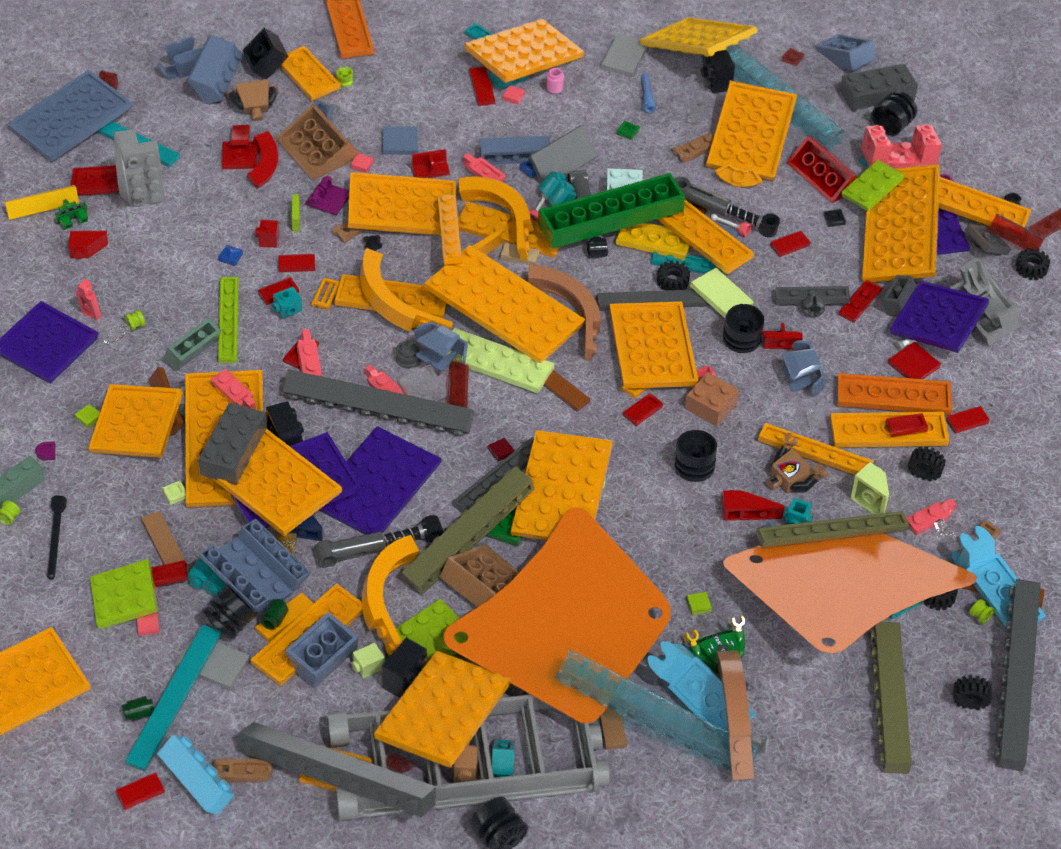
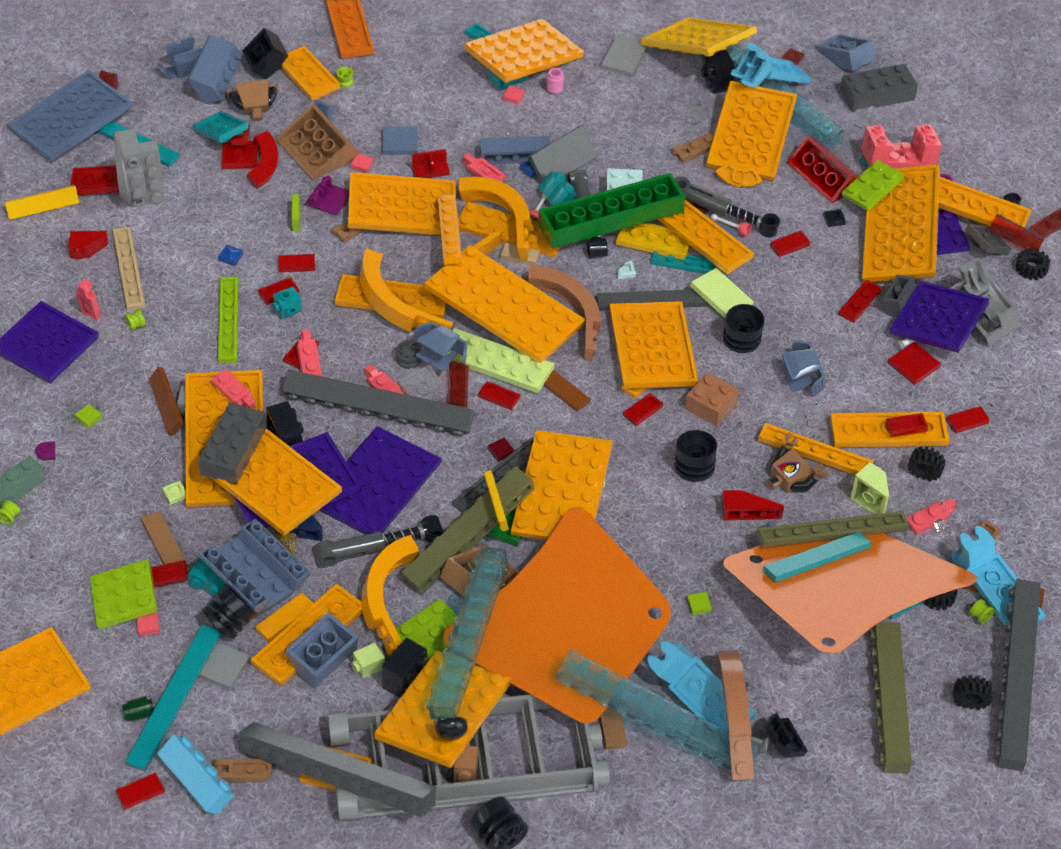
black piece [47,495,67,580] -> none
green hips [55,199,88,230] -> none
light orange plate [88,384,183,458] -> none
sand green brick [164,318,221,371] -> none
red brick [255,219,280,248] -> none
dark green brick [261,599,289,630] -> none
light orange tile [311,278,340,311] -> none
black plate [363,235,382,251] -> none
clear red tile [386,754,414,773] -> none
red tile [469,66,495,106] -> none
teal slope [492,739,515,778] -> none
green tile [617,121,640,140] -> none
medium blue pin [641,72,656,113] -> none
black tyre [657,261,690,291] -> none
green torso [683,615,745,674] -> none
coral tile [697,366,715,381] -> none
red panel [763,323,803,349] -> none
dark grey plate [775,286,850,317] -> none
teal brick [783,498,813,525] -> none
orange plate [837,373,952,415] -> none
black wheel [871,90,918,136] -> none
none -> tan tile [112,227,145,311]
none -> teal plate [192,111,249,143]
none -> clear light blue brick [426,547,508,720]
none -> black hair [434,716,468,741]
none -> red tile [478,381,521,410]
none -> yellow tile [484,470,509,532]
none -> light aqua tile [618,261,636,279]
none -> medium azure hinge [730,43,812,87]
none -> teal tile [763,532,871,582]
none -> black slope [763,713,808,757]

